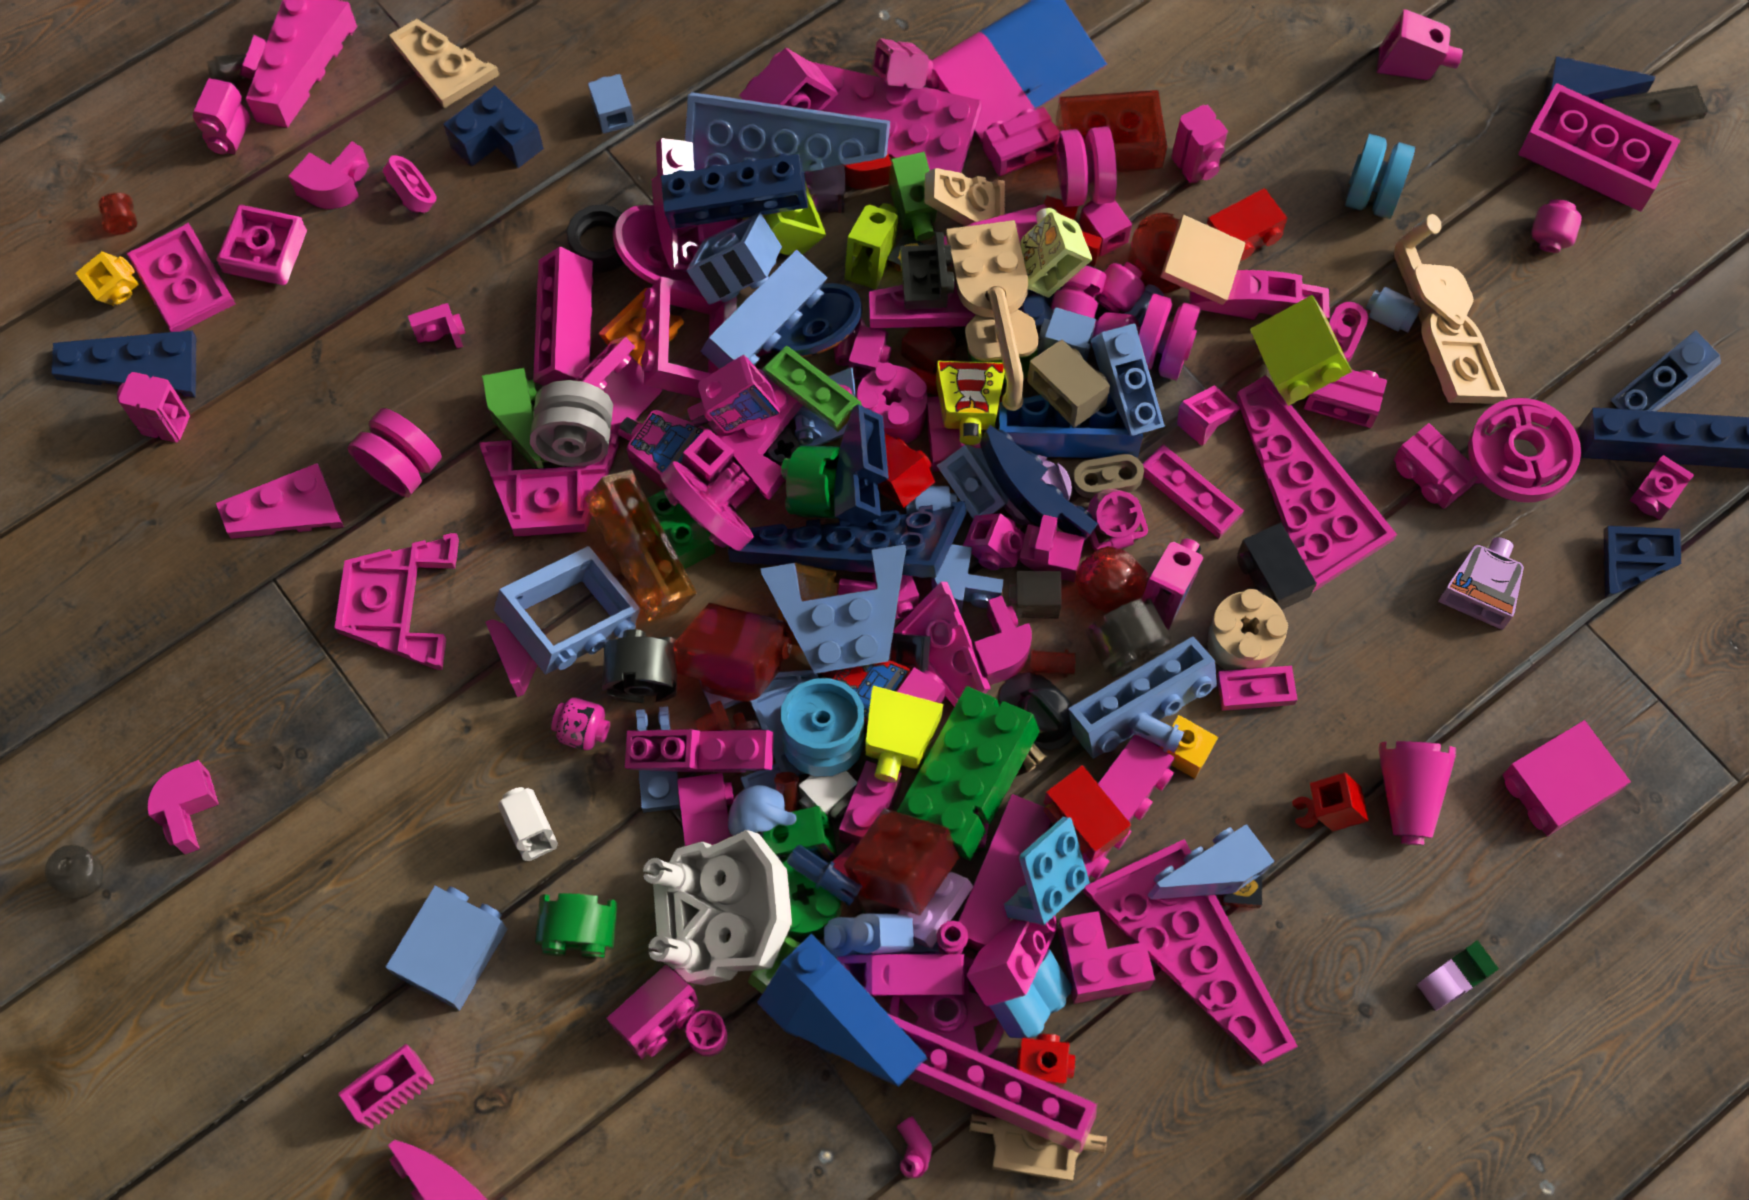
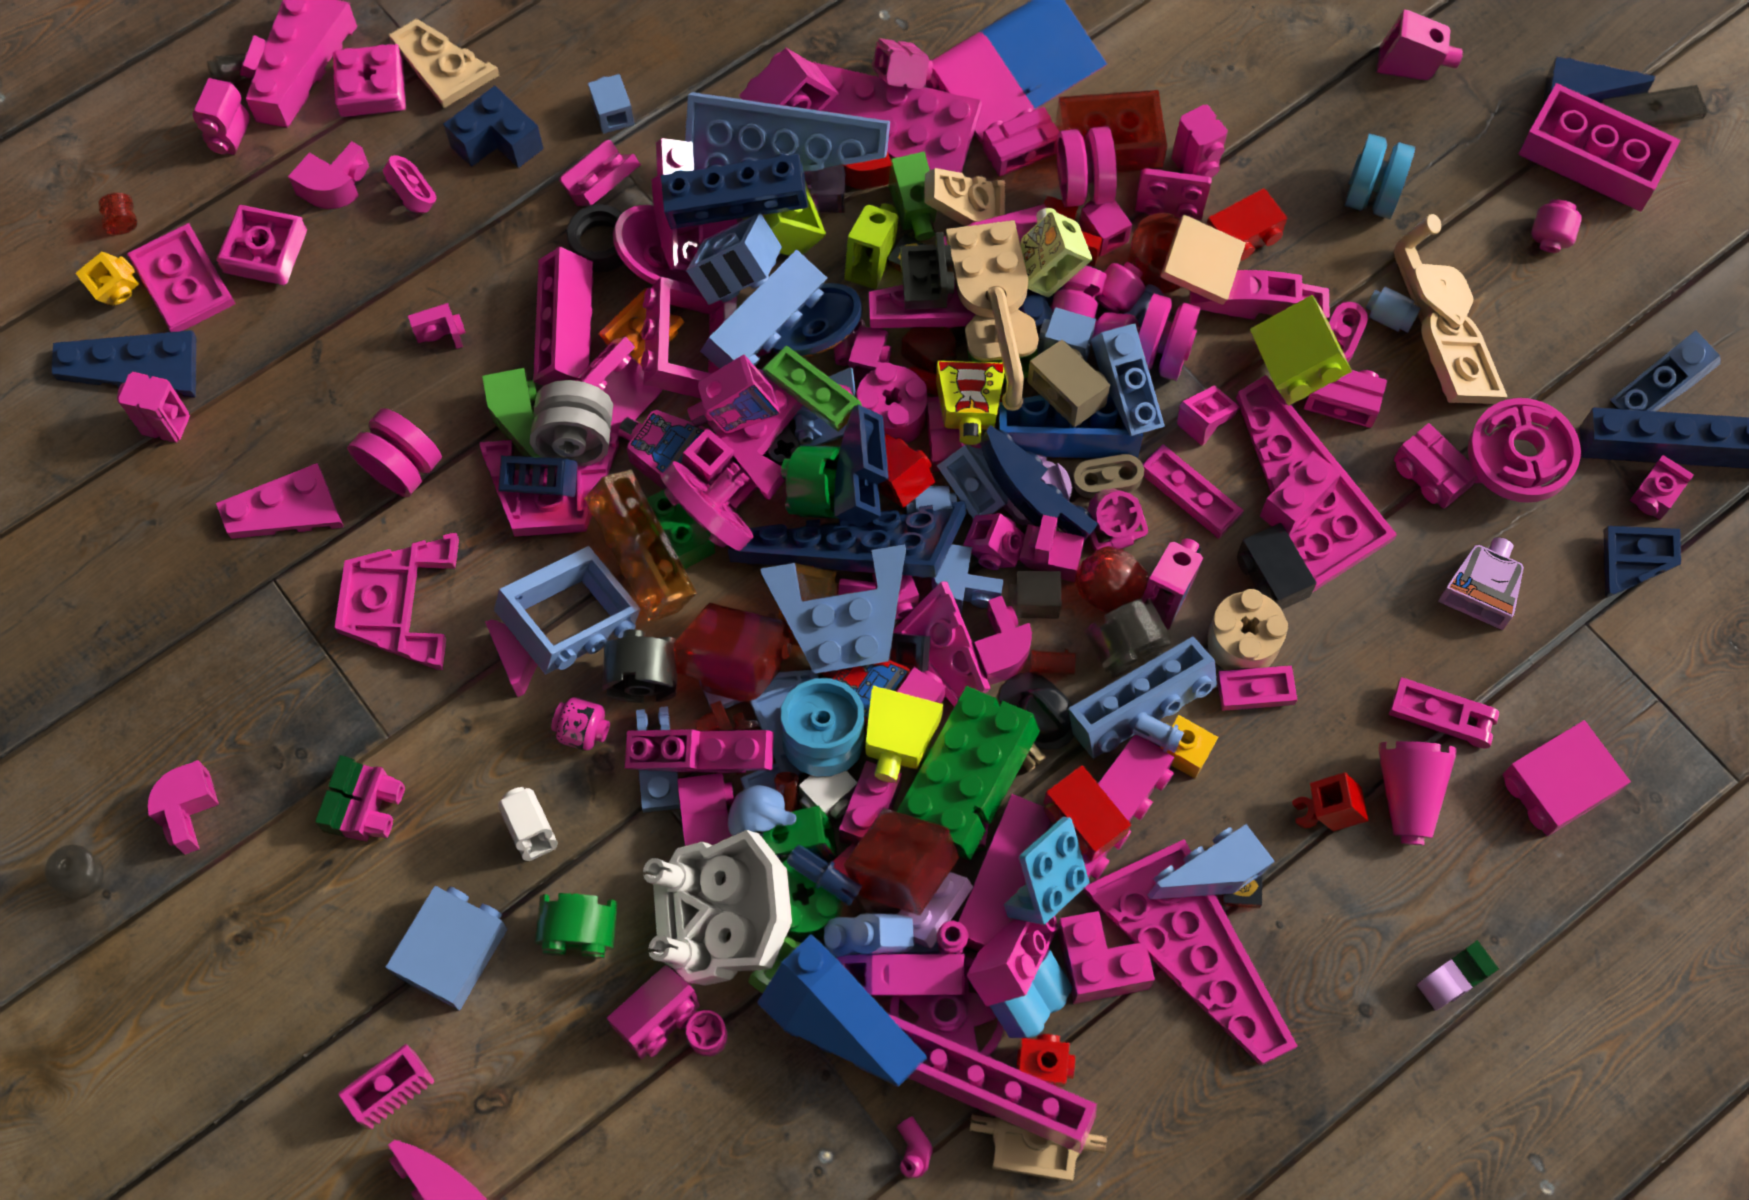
none -> dark pink hips [315,755,405,842]
none -> dark pink brick [333,44,406,117]
none -> dark blue slope [498,455,578,497]
none -> dark pink bracket [559,140,641,206]
none -> dark pink bracket [1135,168,1212,220]
none -> dark pink brick [1260,451,1341,537]
none -> dark pink plate [1389,677,1500,749]

